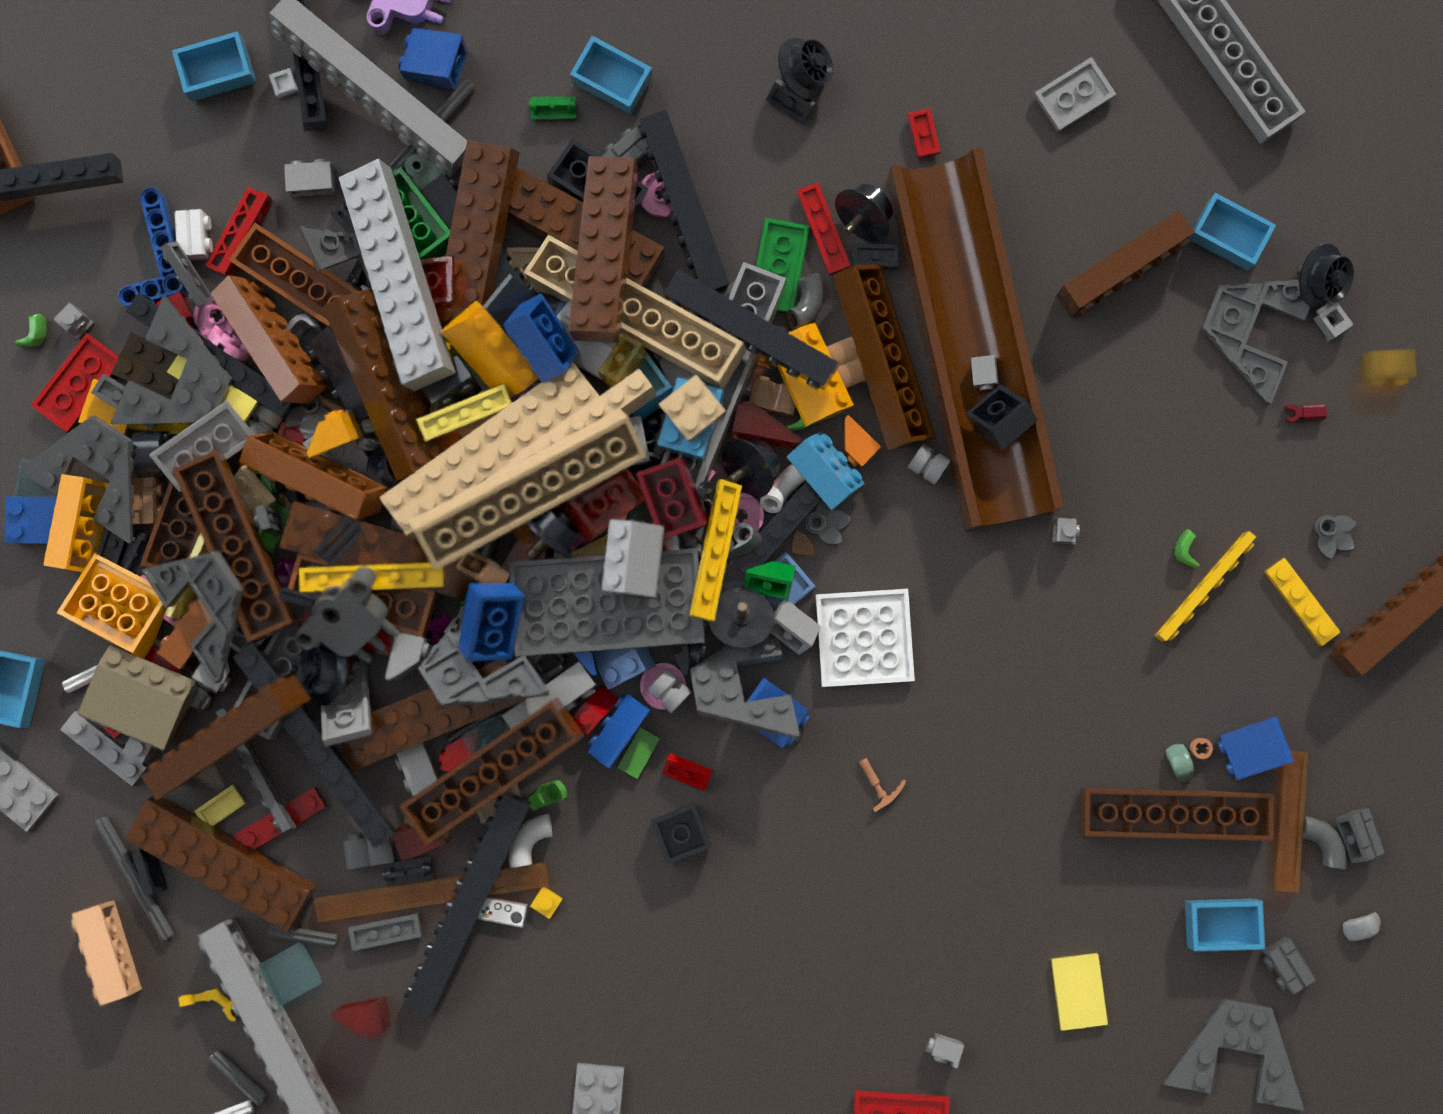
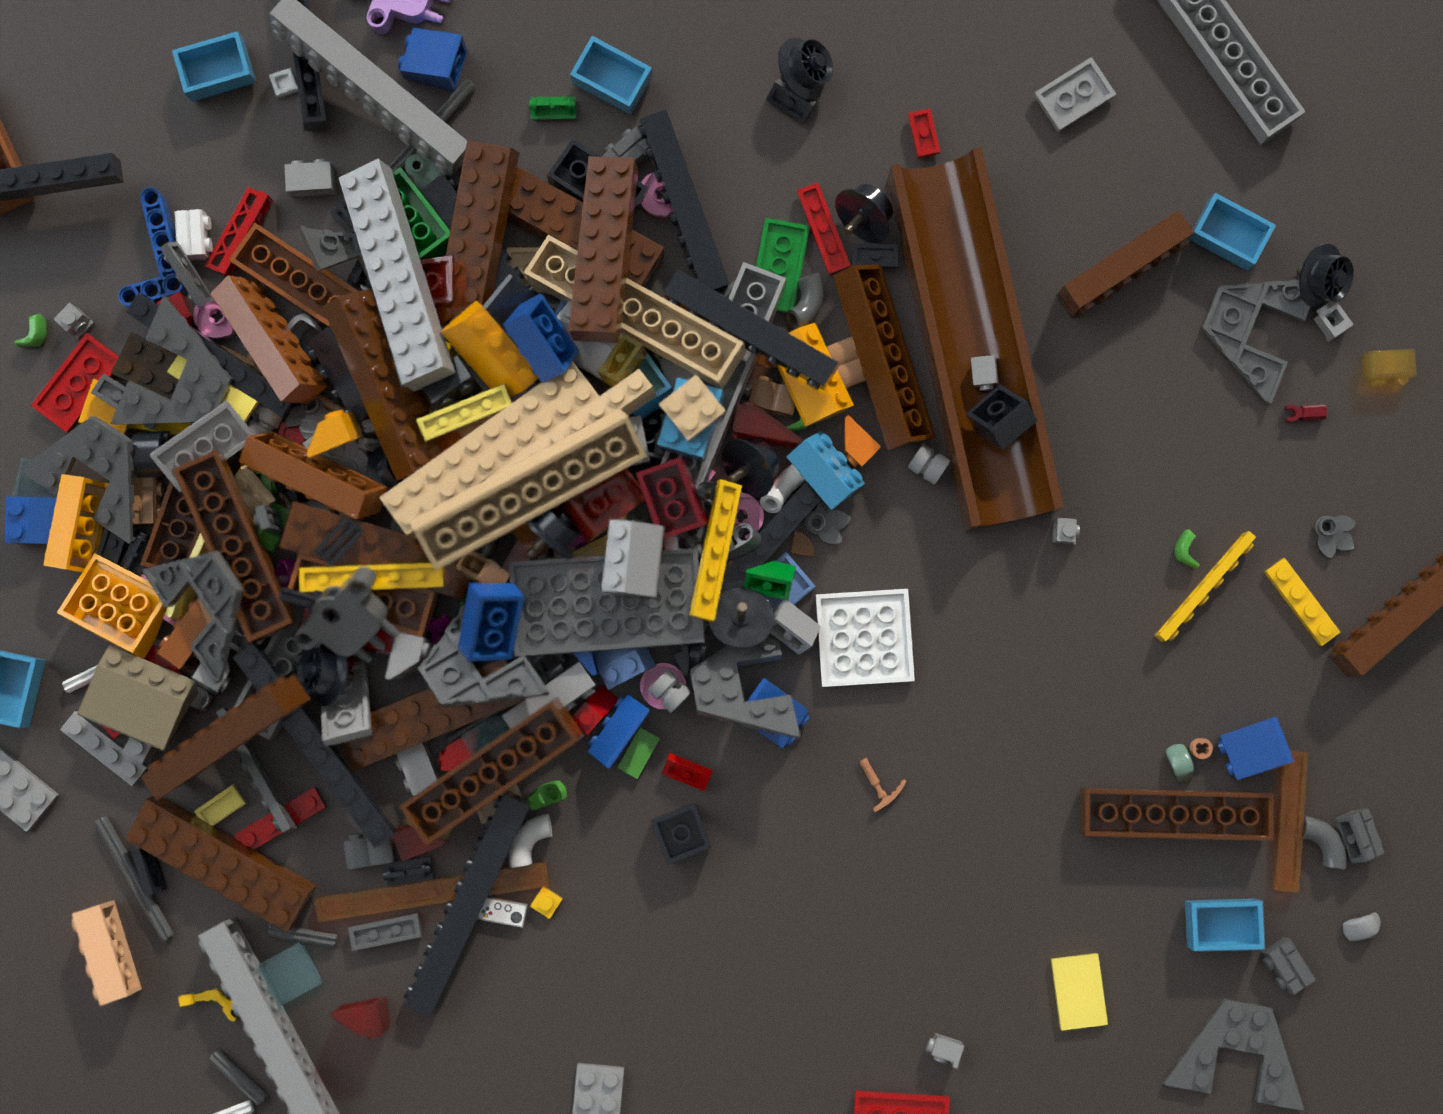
bright pink plate [207,324,251,362] -> none

